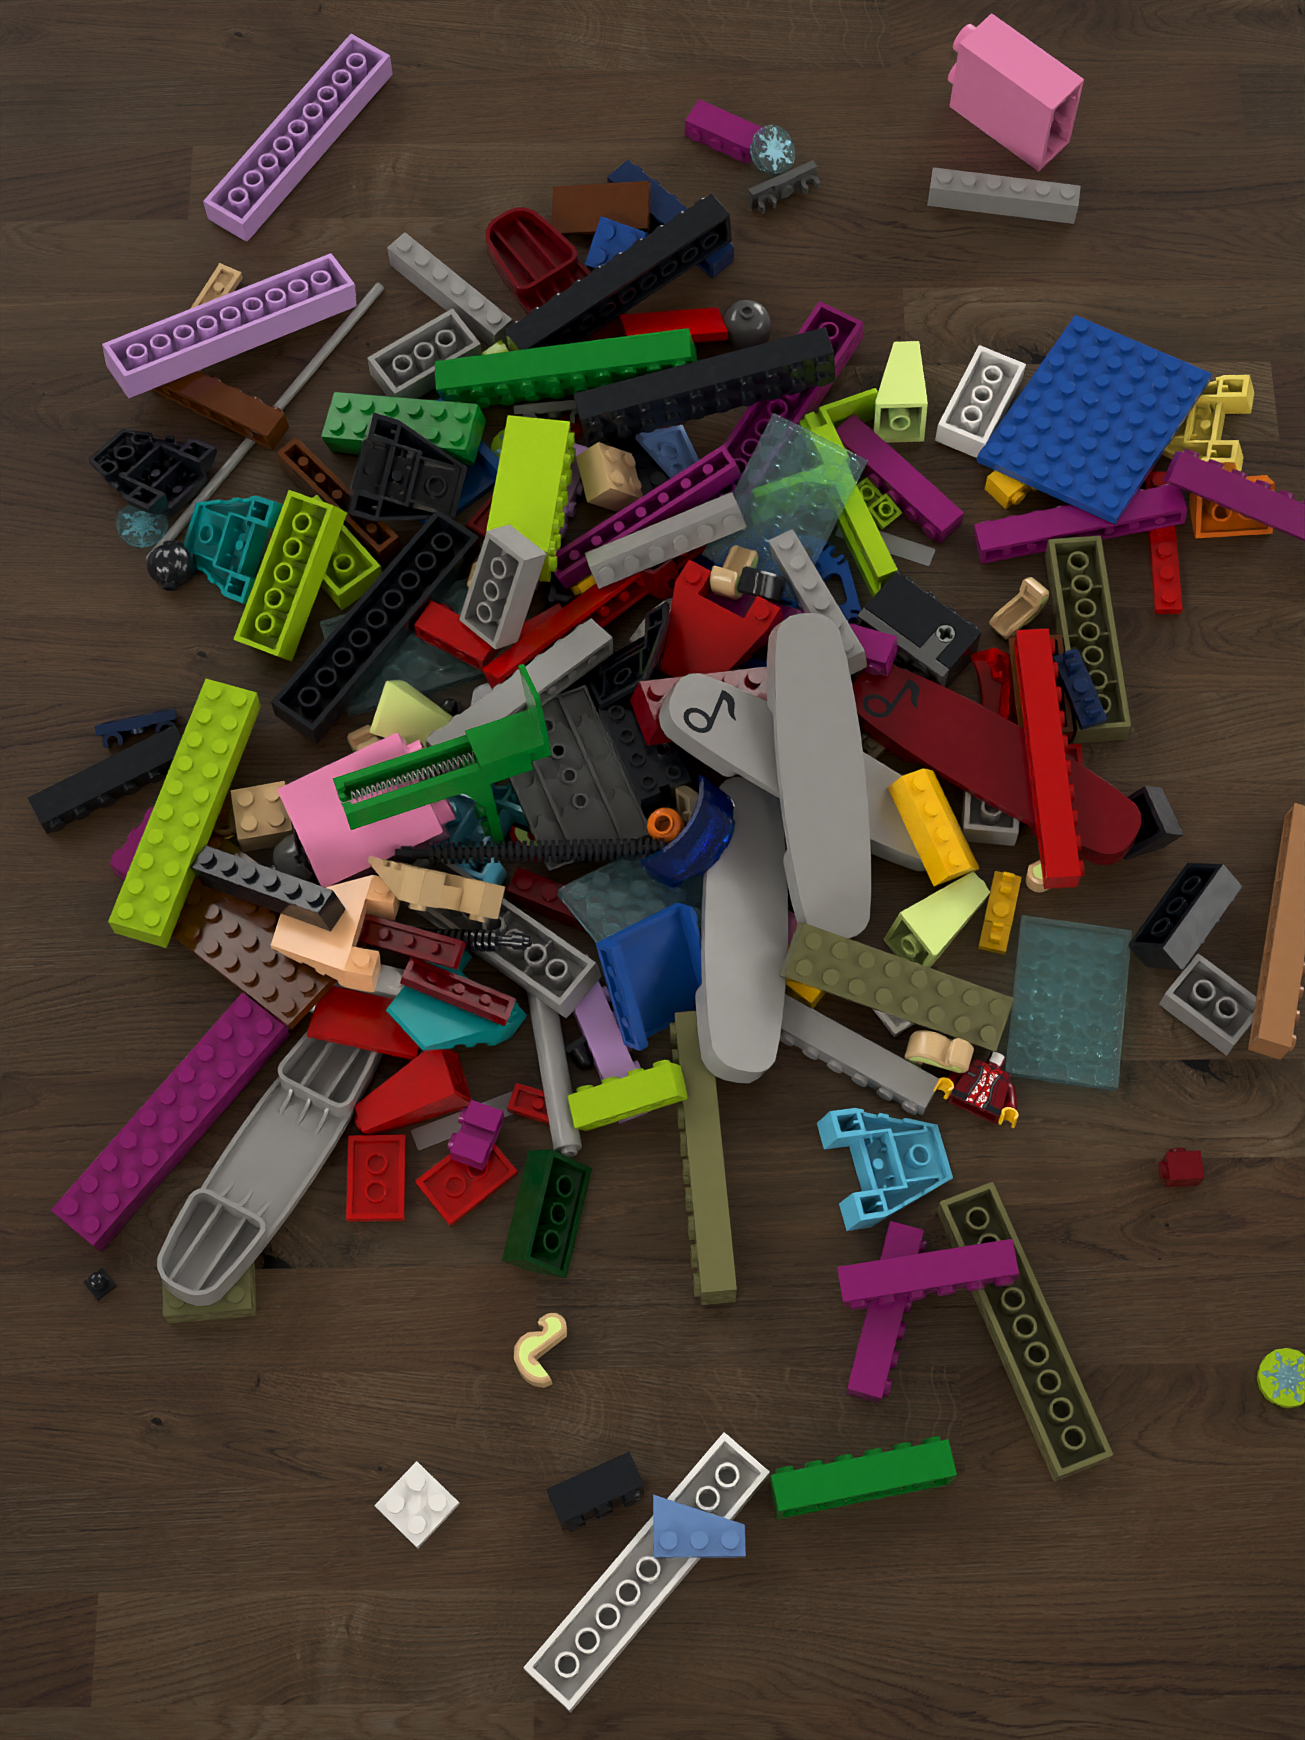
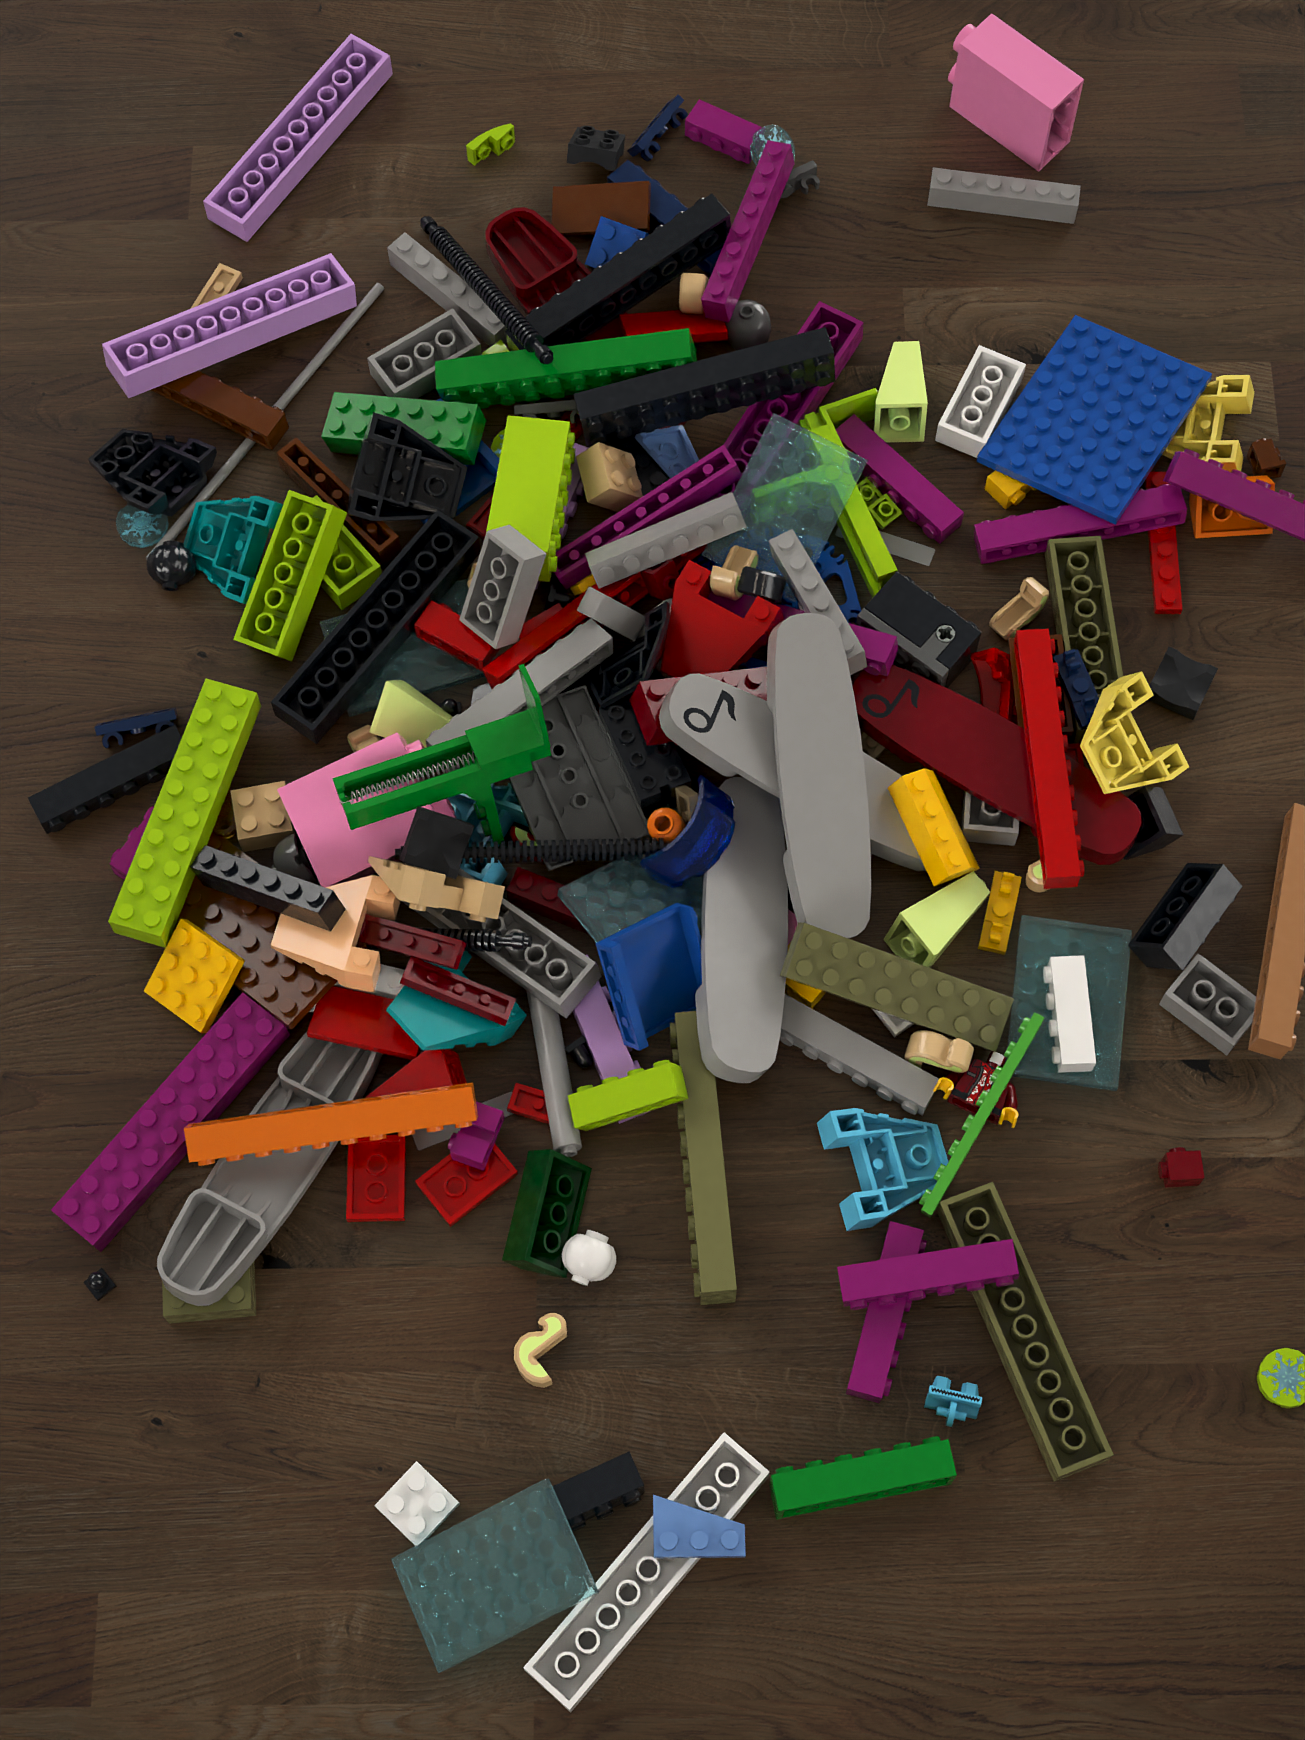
none -> yellow plate [144,919,245,1033]
none -> orange brick [184,1082,478,1166]
none -> clear light blue plate [391,1478,599,1673]
none -> black brick [400,806,475,879]
none -> black hose [420,216,554,364]
none -> lime slope [466,123,515,166]
none -> white plant [562,1230,616,1286]
none -> black brick [567,126,625,171]
none -> light grey beam [577,587,645,641]
none -> dark blue plate [627,94,688,162]
none -> tan animal [679,273,709,315]
none -> magenta brick [701,140,794,322]
none -> bright green plate [919,1012,1045,1219]
none -> medium azure hips [924,1376,982,1427]
none -> white brick [1043,955,1096,1073]
none -> light yellow wedge [1080,671,1189,794]
none -> black brick [1148,647,1218,720]
none -> reddish brown brick [1247,438,1286,479]

